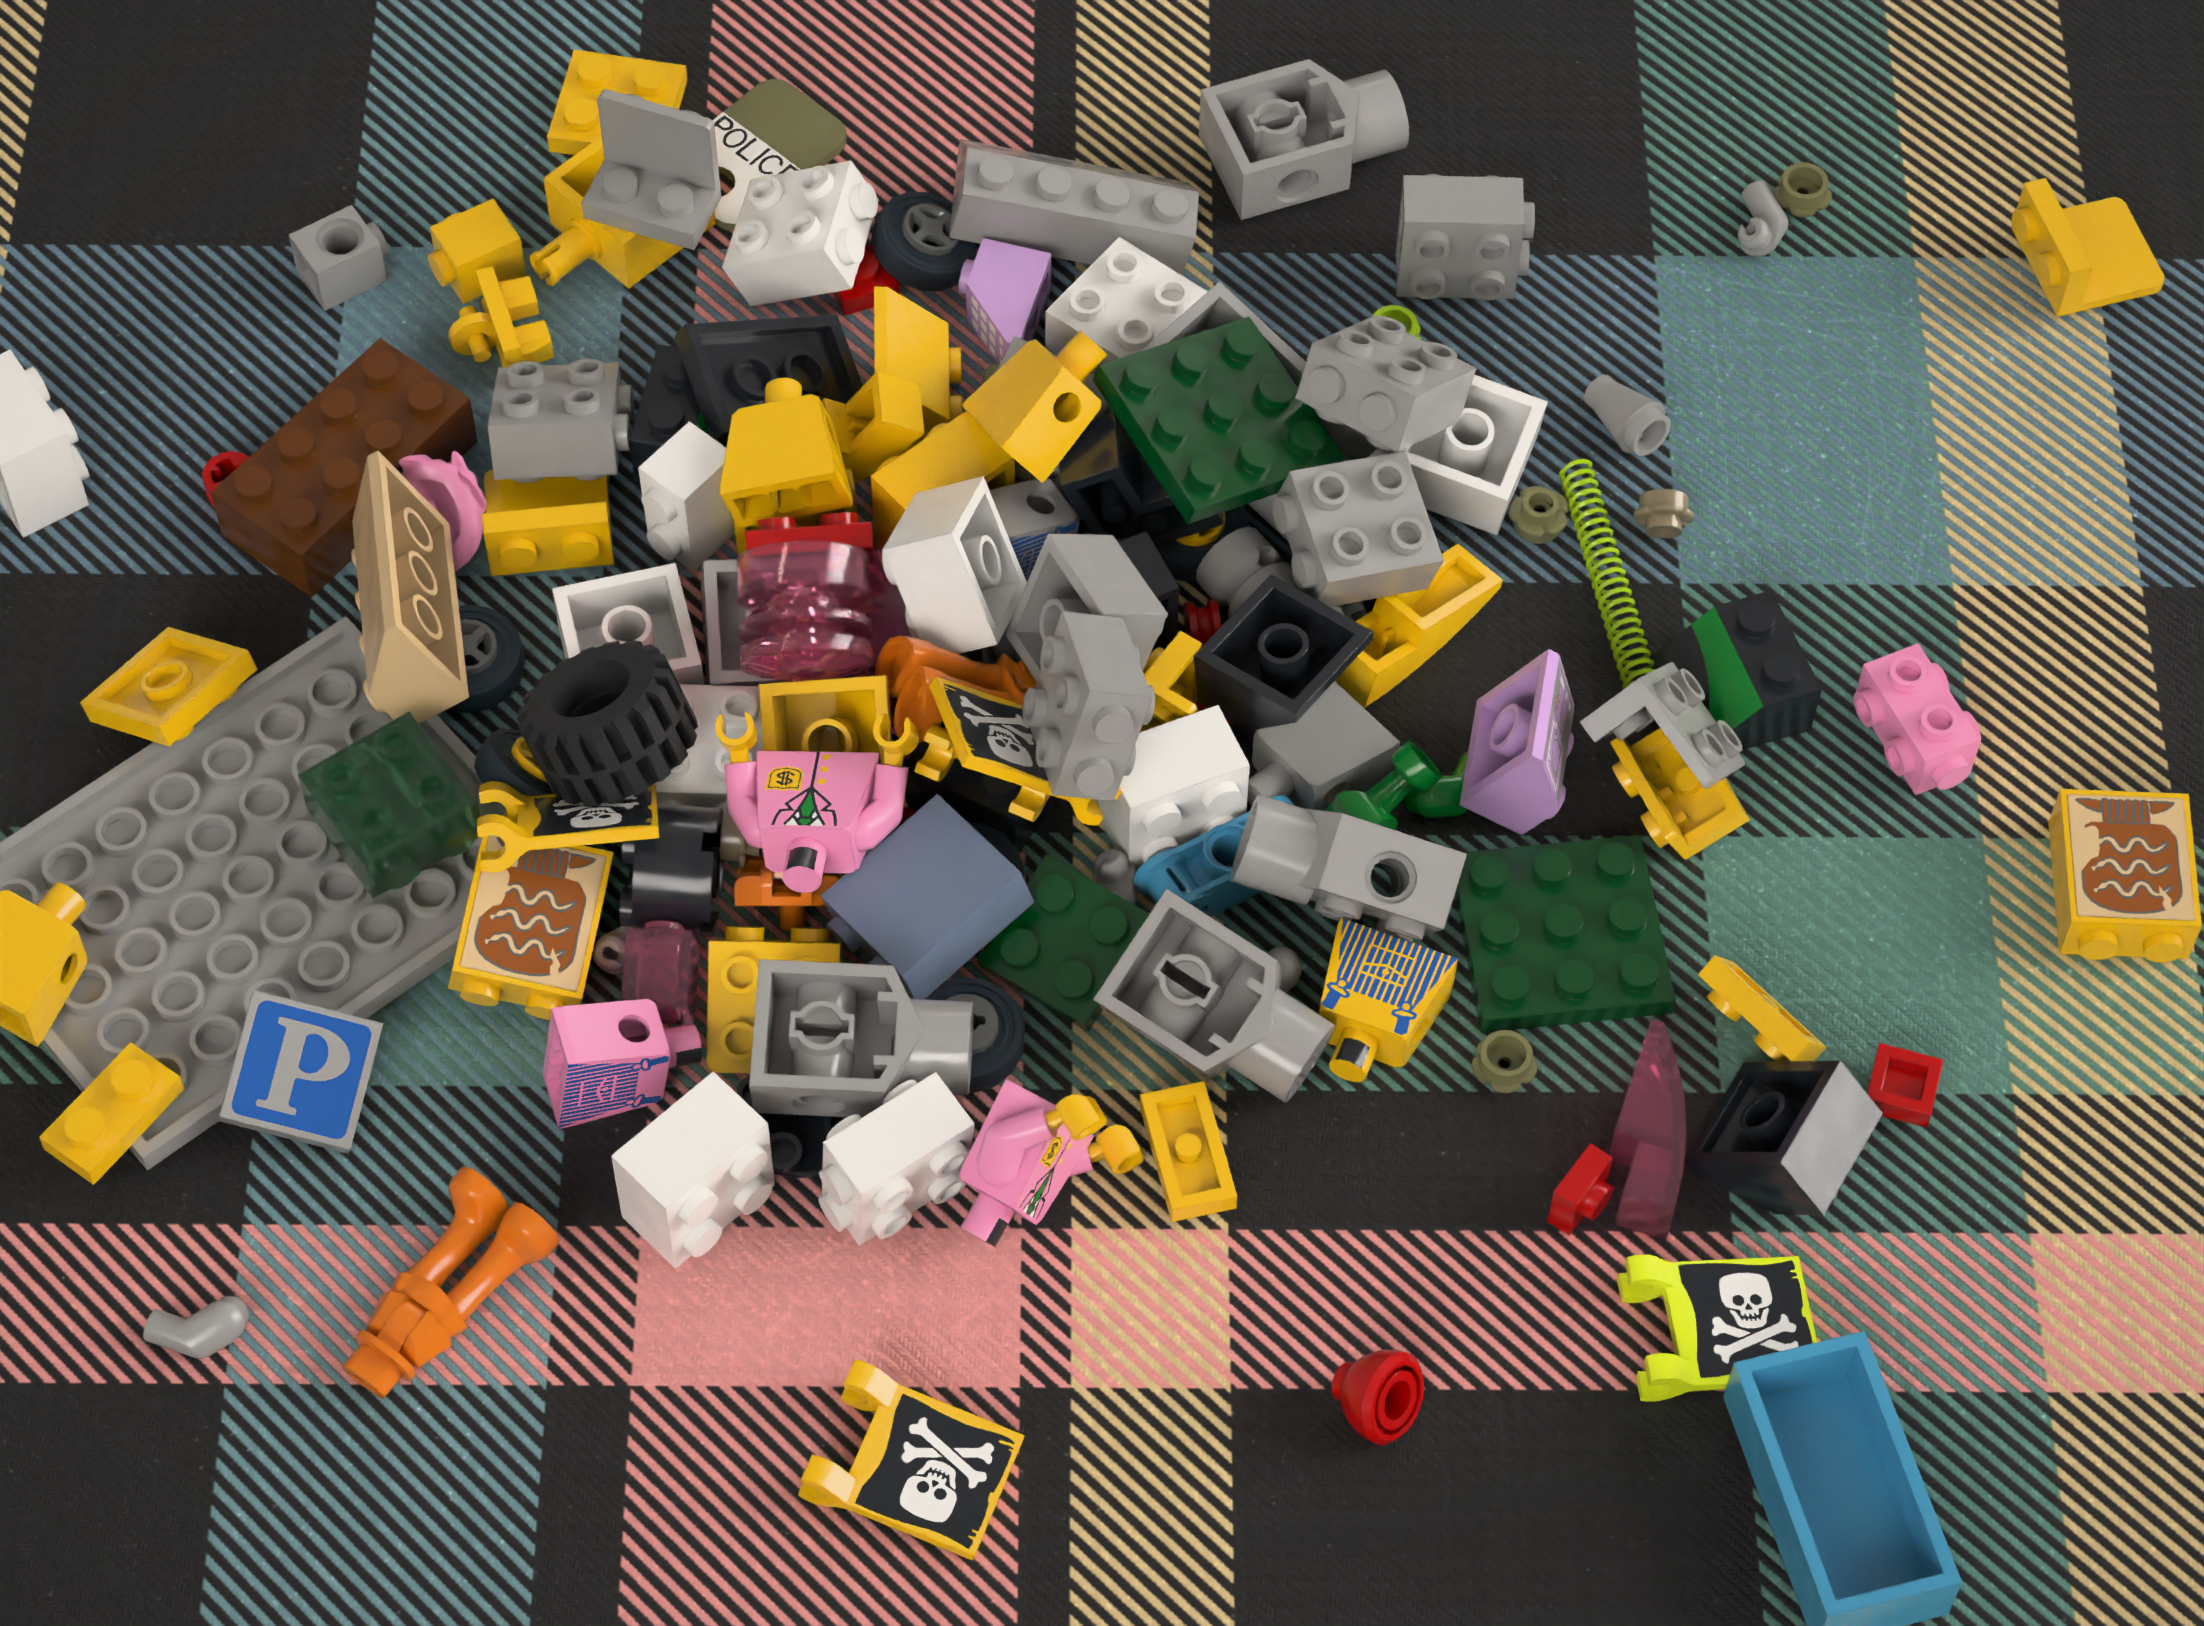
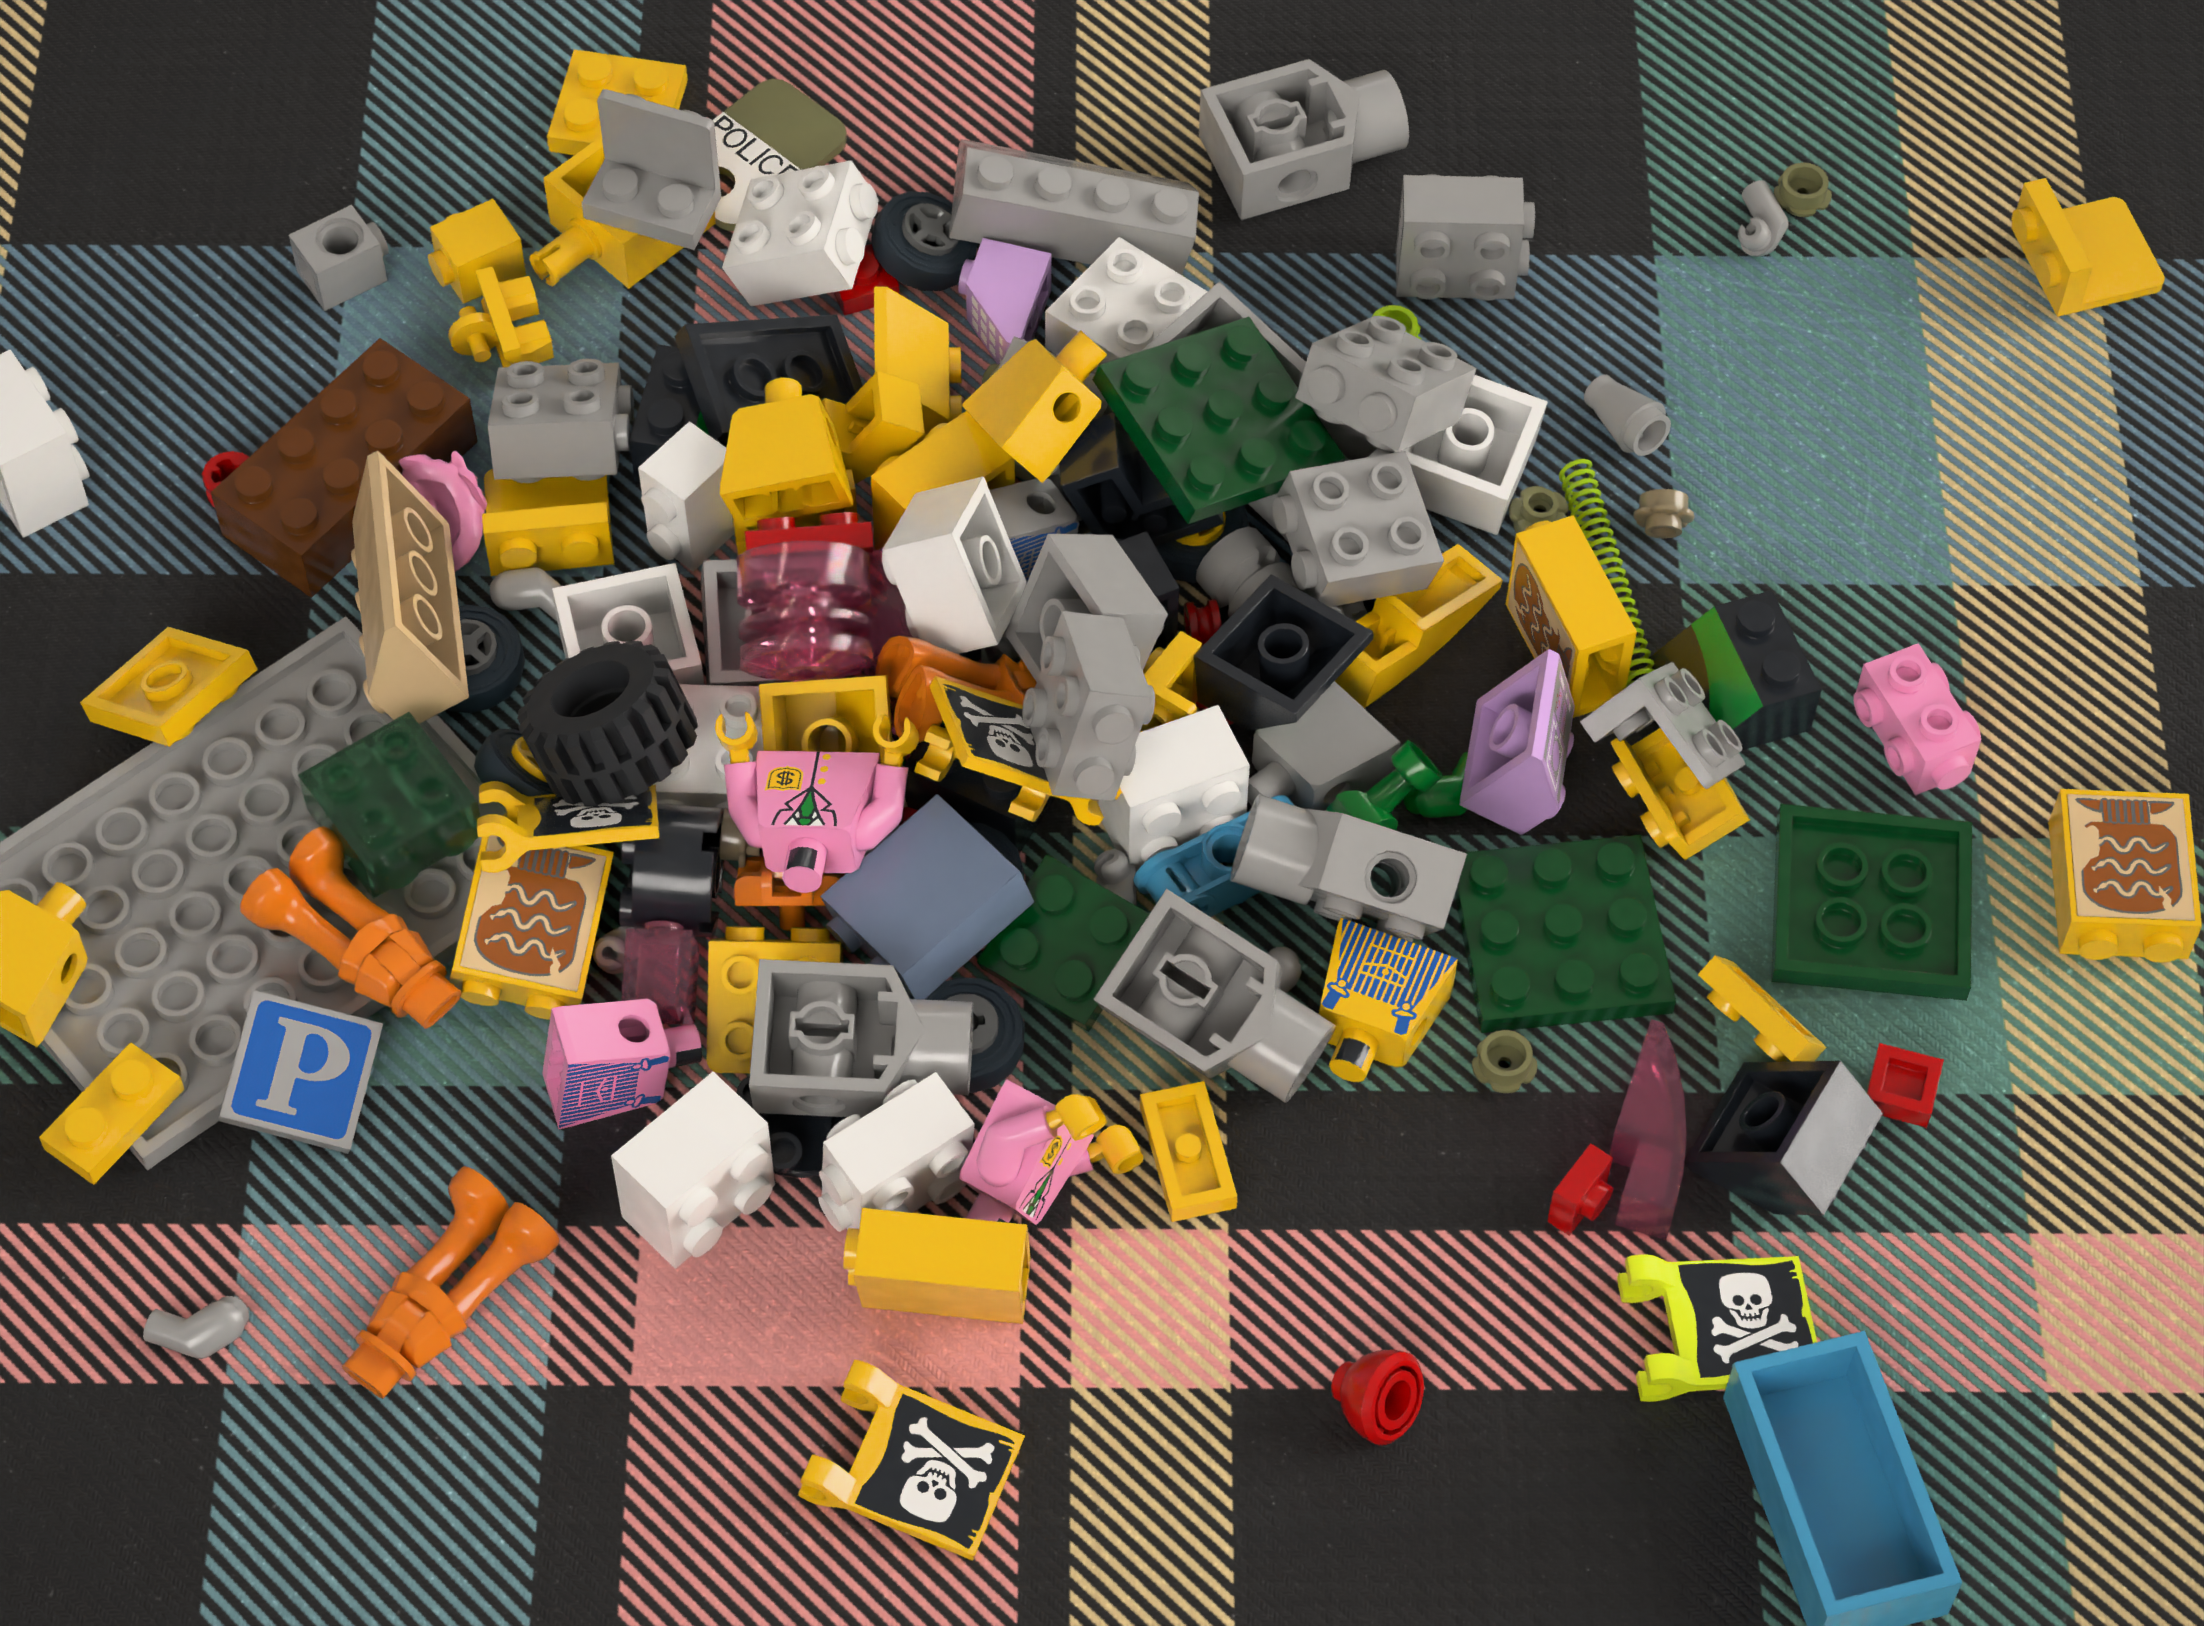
none -> orange piece [240,826,462,1029]
none -> light grey arm [489,567,561,621]
none -> yellow brick [843,1208,1031,1324]
none -> yellow brick [1506,515,1637,718]
none -> dark green plate [1771,804,1972,1001]

